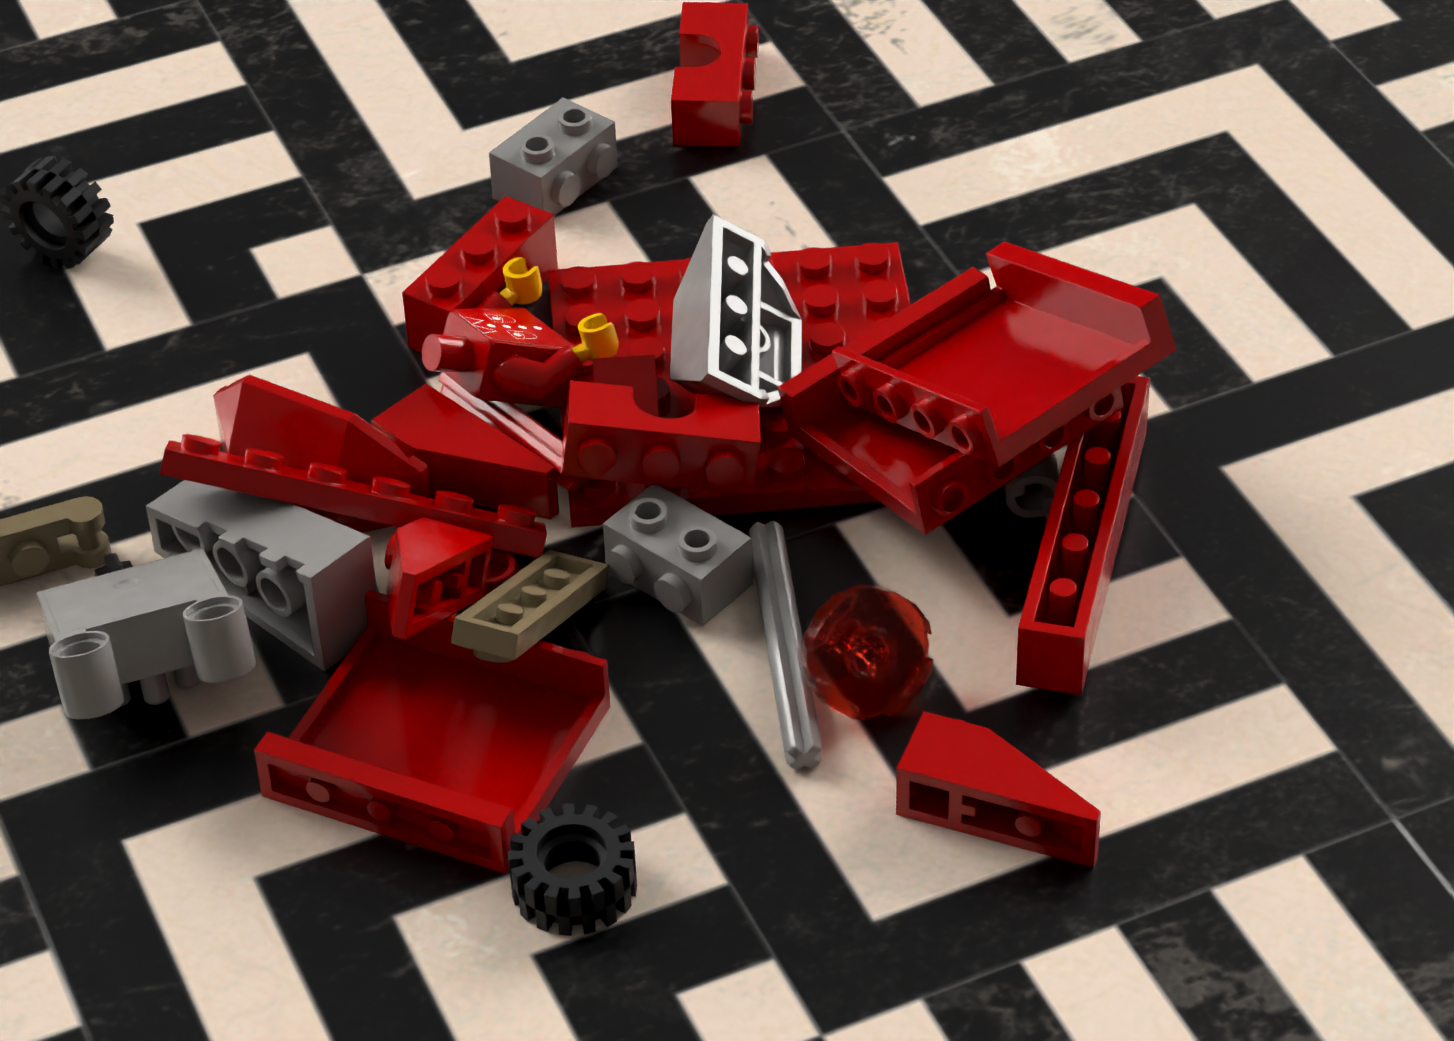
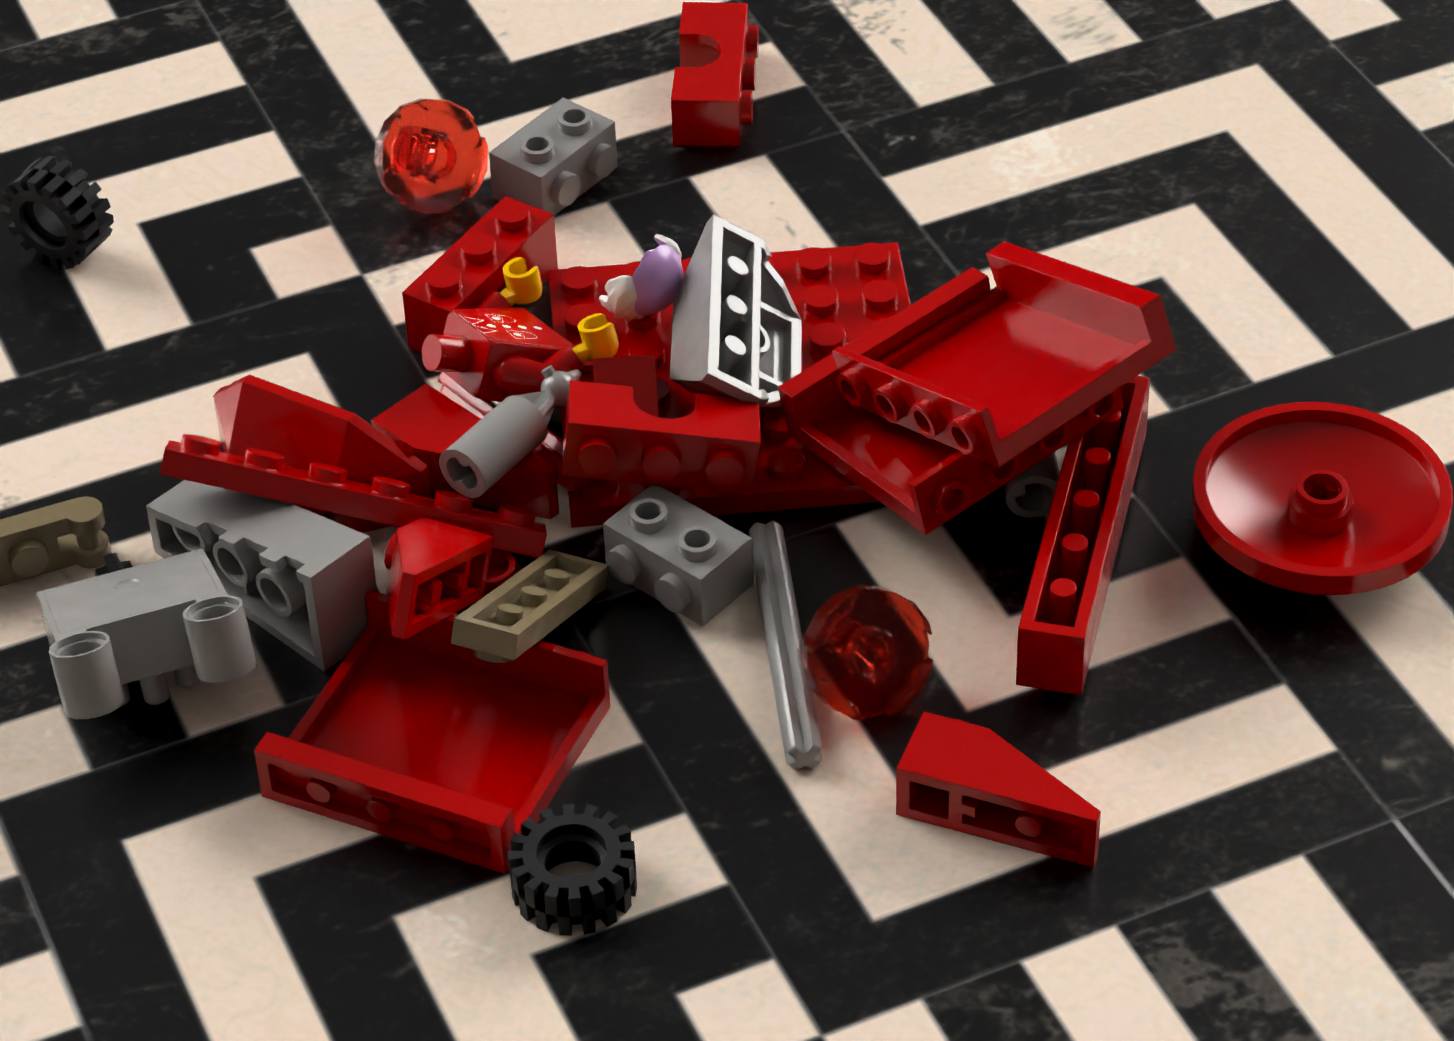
none -> clear red tile [374,98,488,213]
none -> light grey wheel [439,365,582,498]
none -> lavender hair [599,234,684,322]
none -> red dish [1192,402,1453,595]

